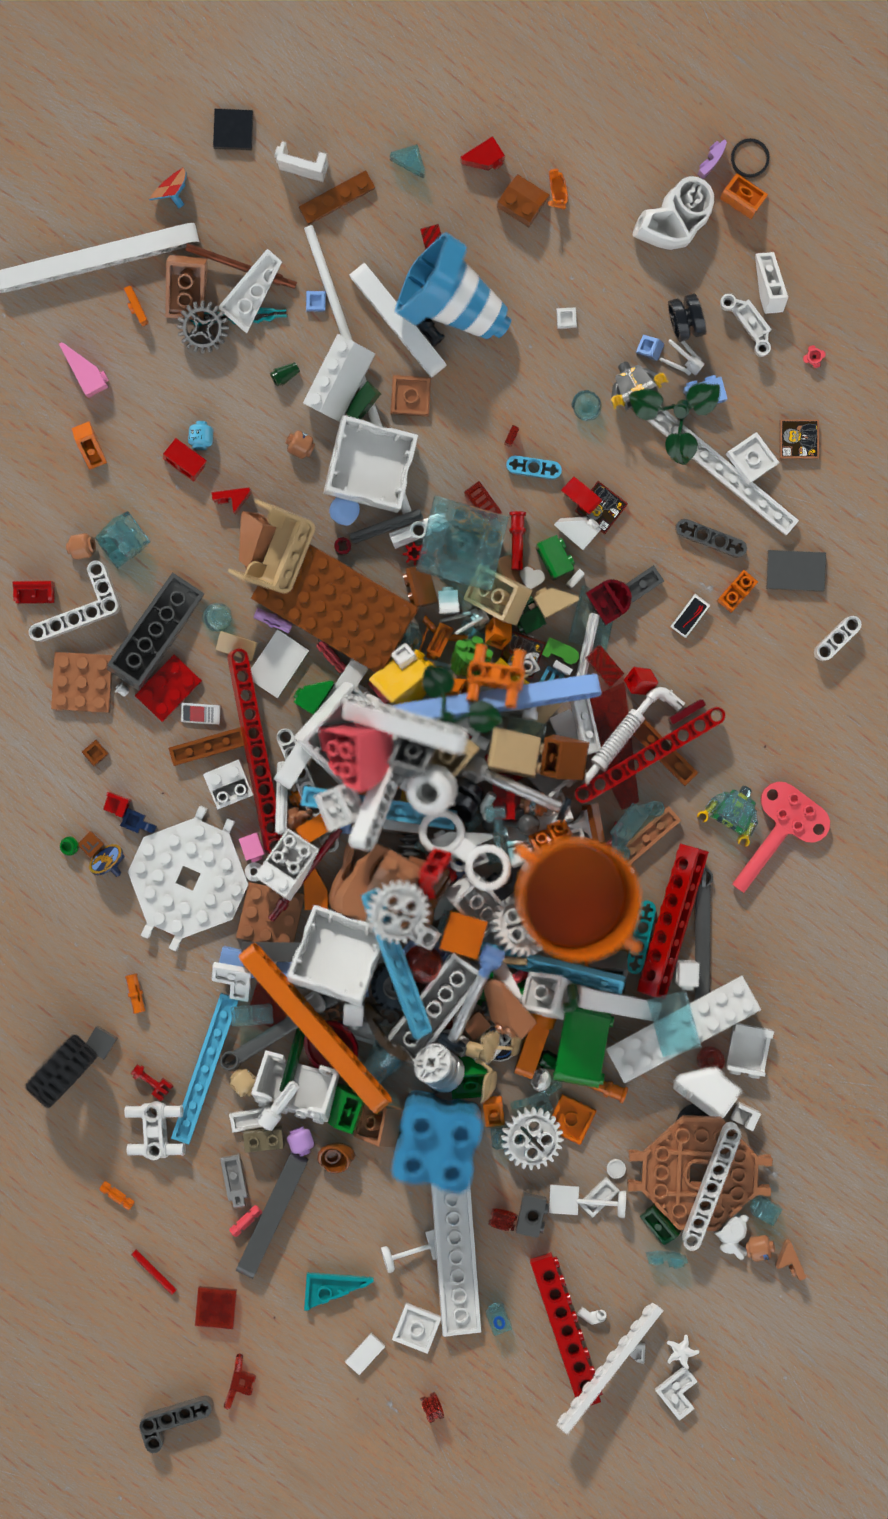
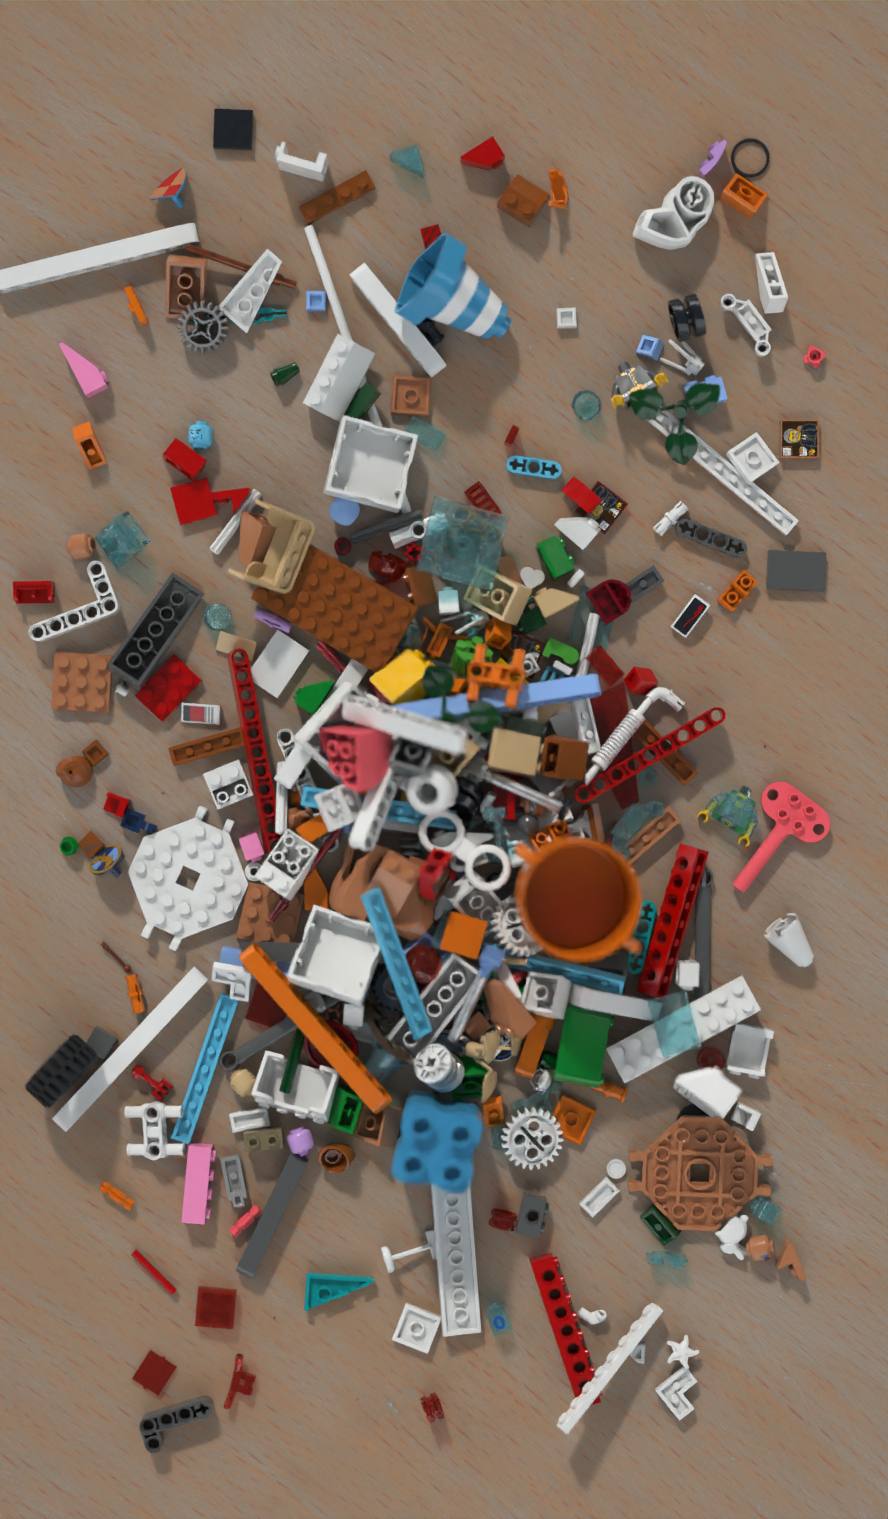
clear light blue slope [231,1003,273,1026] -> none
white piece [257,1081,299,1131] -> none
nougat head [285,430,315,459] -> none
white tile [345,1333,385,1375] -> none
white gear [366,880,430,944] -> none
white tile [391,643,418,669] -> none
white brick [409,922,441,950] -> none
red pin [509,511,526,571] -> none
white piece [549,1185,626,1218] -> none
dark green arm [563,984,579,1013] -> none
dark red tile [668,699,706,725] -> none
white beam [682,1122,741,1251] -> none
white beam [814,616,862,661] -> none
none -> white beam [52,966,208,1132]
none -> dark orange hair [55,756,93,787]
none -> copper hinge [101,942,131,973]
none -> clear red piece [132,1350,177,1396]
none -> red tile [170,478,217,525]
none -> bright pink brick [182,1143,216,1224]
none -> white axle [210,489,262,555]
none -> clear red cylinder [368,550,407,585]
none -> clear light blue tile [405,416,446,452]
none -> clear light blue plate [639,768,658,787]
none -> white pin [653,501,689,536]
none -> white cone [764,913,814,967]

